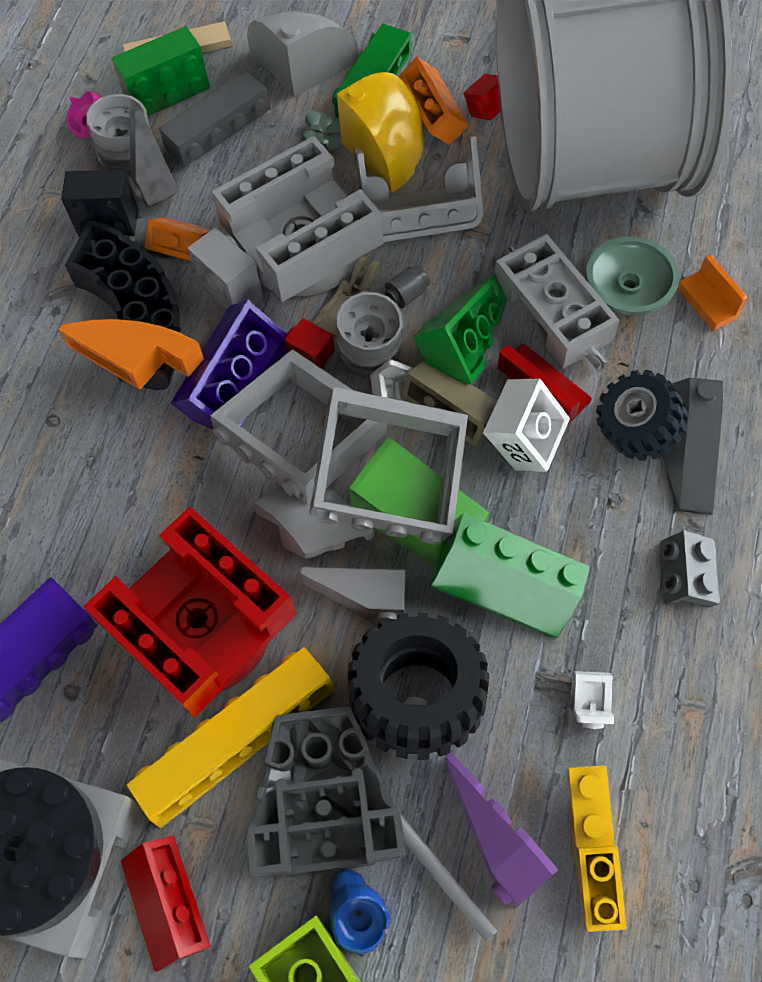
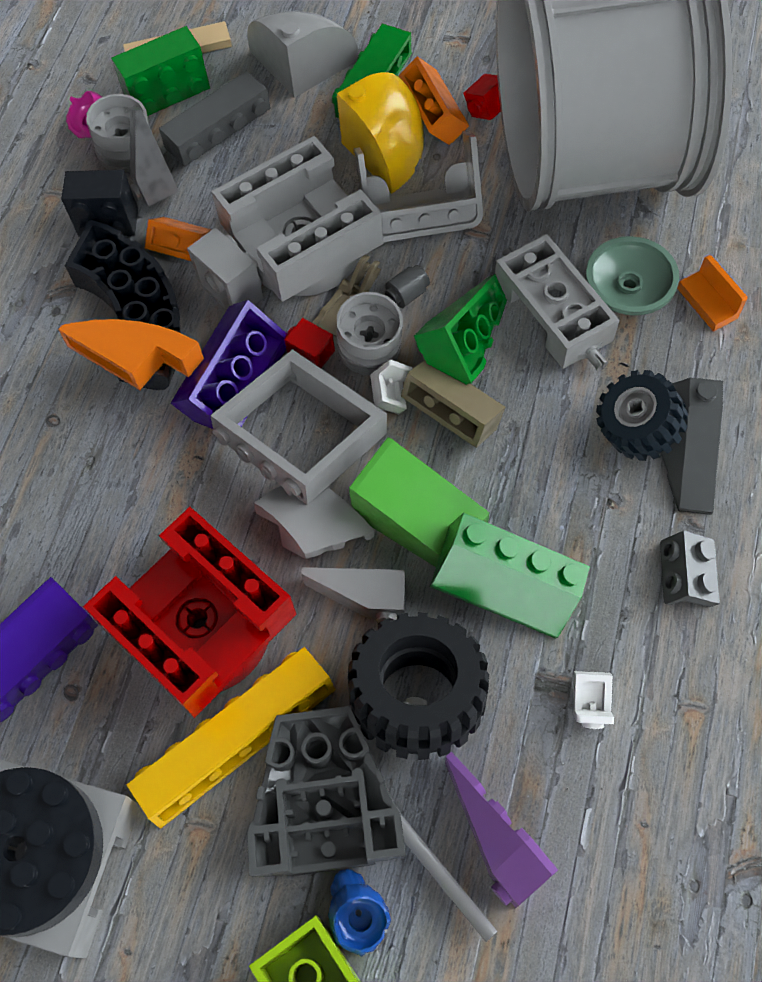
red panel [121,835,211,972] -> none
sand green piece [302,110,340,152] -> none
light grey window [309,387,468,544] -> none
white brick [483,379,570,472] -> none
red panel [497,344,592,425] -> none
yellow slope [566,765,627,932] -> none

